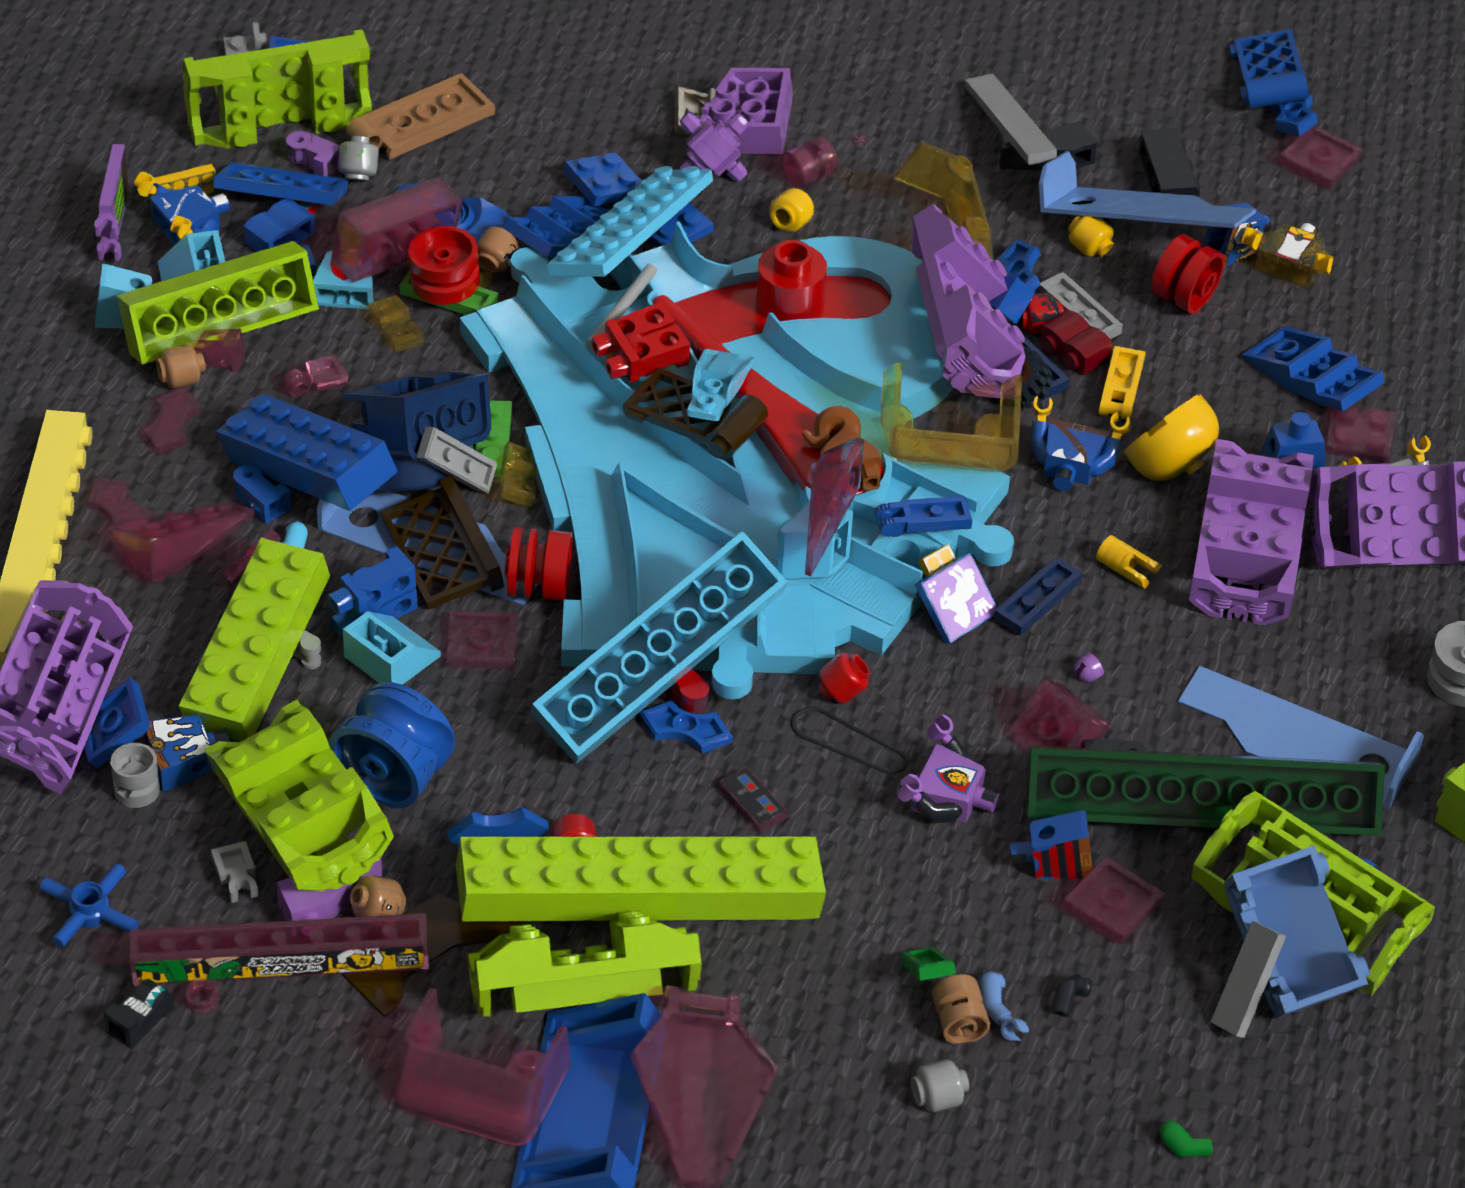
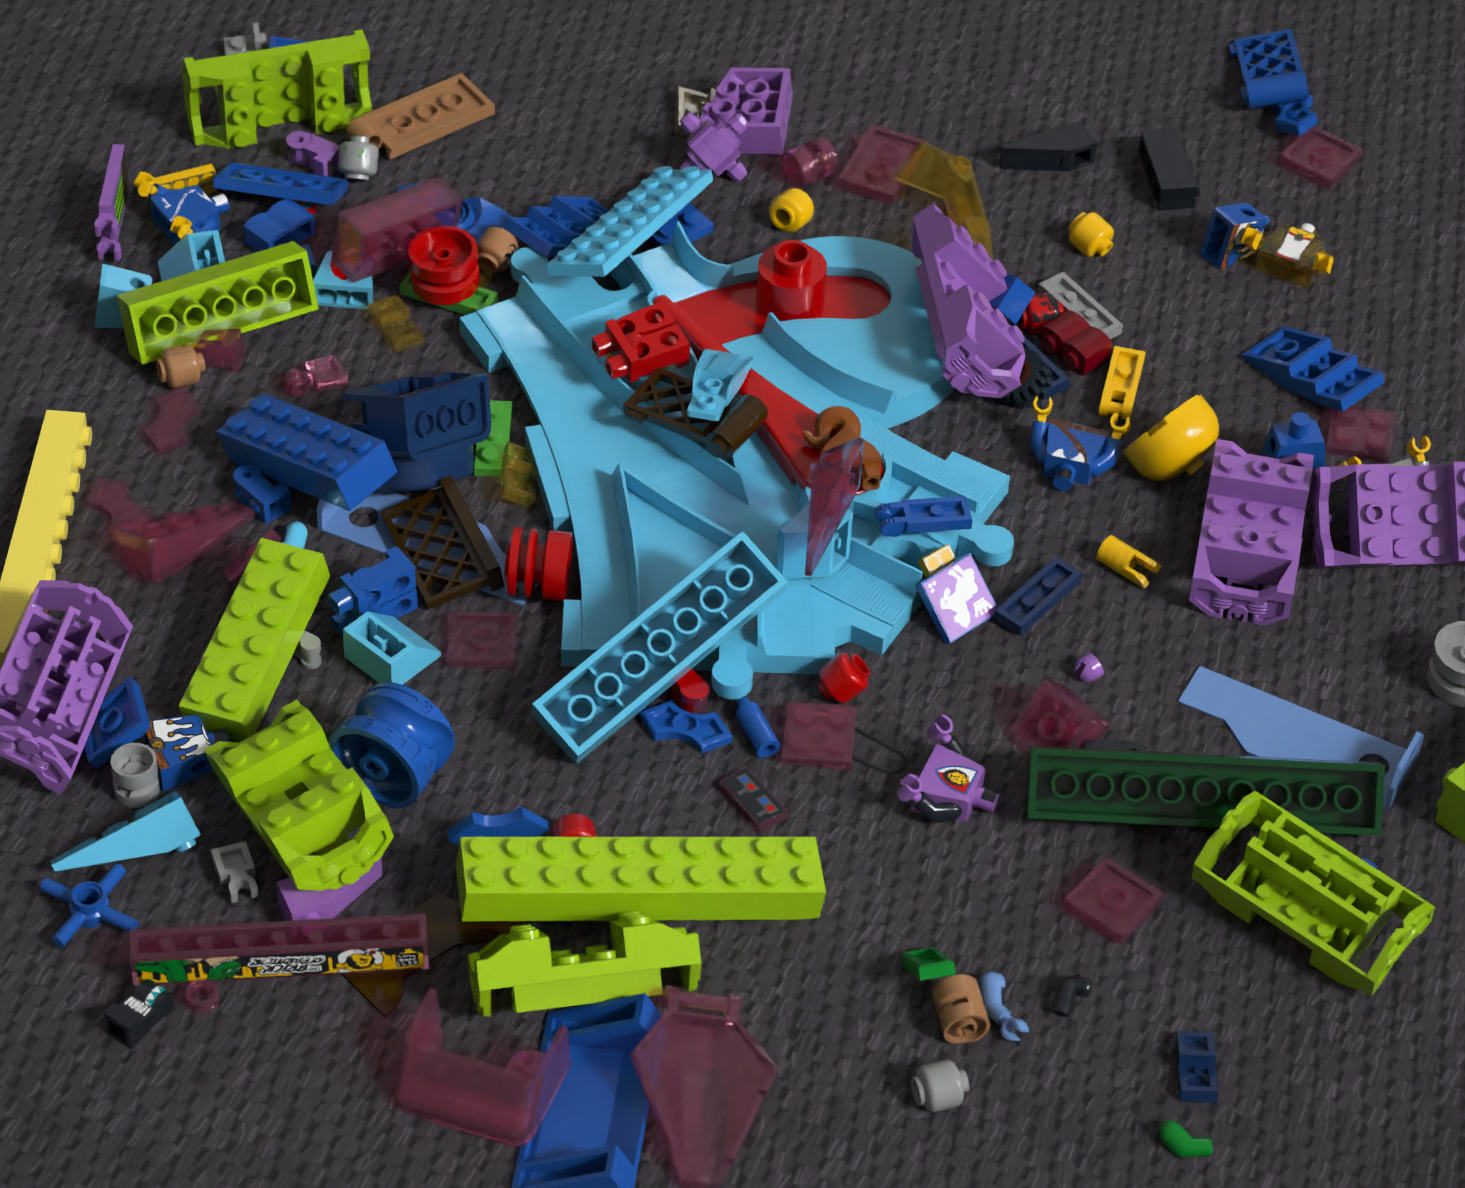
medium nougat head [350,875,406,925] -> none
light grey tile [416,427,497,494] -> none
blue plate [563,153,641,206] -> none
light grey bar [586,264,657,350] -> none
clear yellow windscreen [880,362,1022,472] -> none
light grey tile [965,74,1057,165] -> none
blue tile [997,239,1041,291] -> none
torso [1010,810,1093,879] -> none
medium blue piece [1039,151,1256,228] -> none
red wheel [1151,234,1225,314] -> none
light grey tile [1211,921,1286,1038] -> none
medium blue windscreen [1224,845,1370,1019] -> none
none -> medium azure wedge [50,790,201,871]
none -> blue cylinder [736,697,780,758]
none -> clear pink plate [782,702,857,770]
none -> clear pink plate [837,124,928,204]
none -> dark blue slope [1176,1031,1219,1103]

